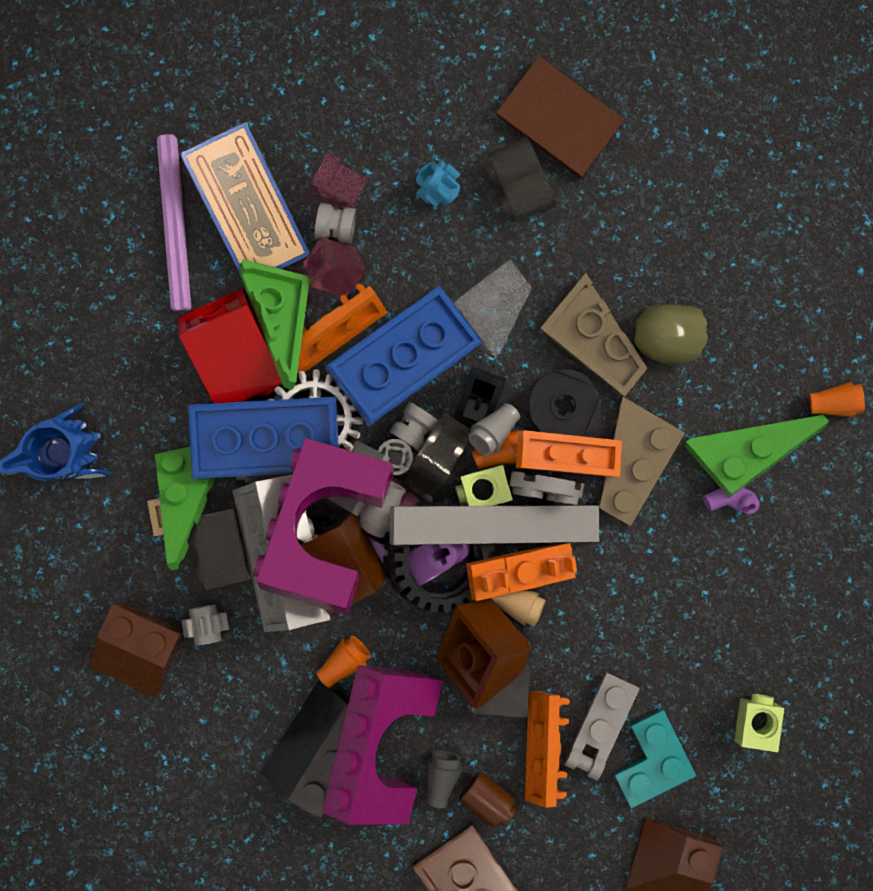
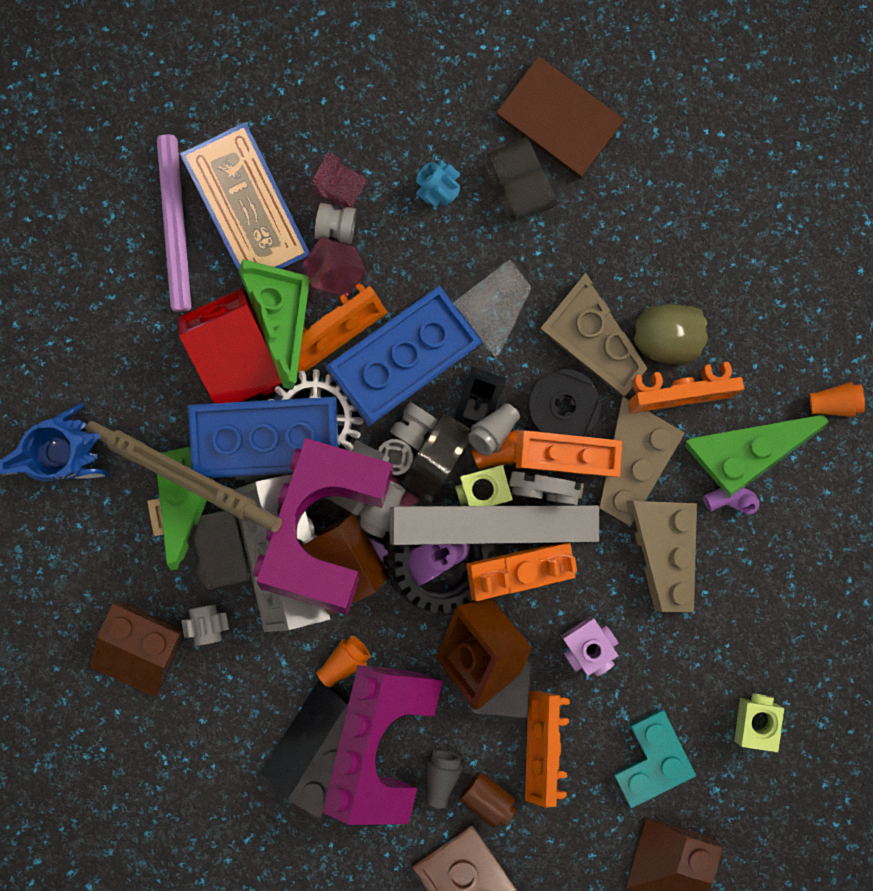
tan cone [492,590,546,627] -> none
light grey plate [564,671,640,781] -> none
none -> dark tan axle [85,421,282,532]
none -> lavender brick [561,616,619,676]
none -> dark tan wing [626,501,697,612]
none -> orange plate [628,362,745,413]

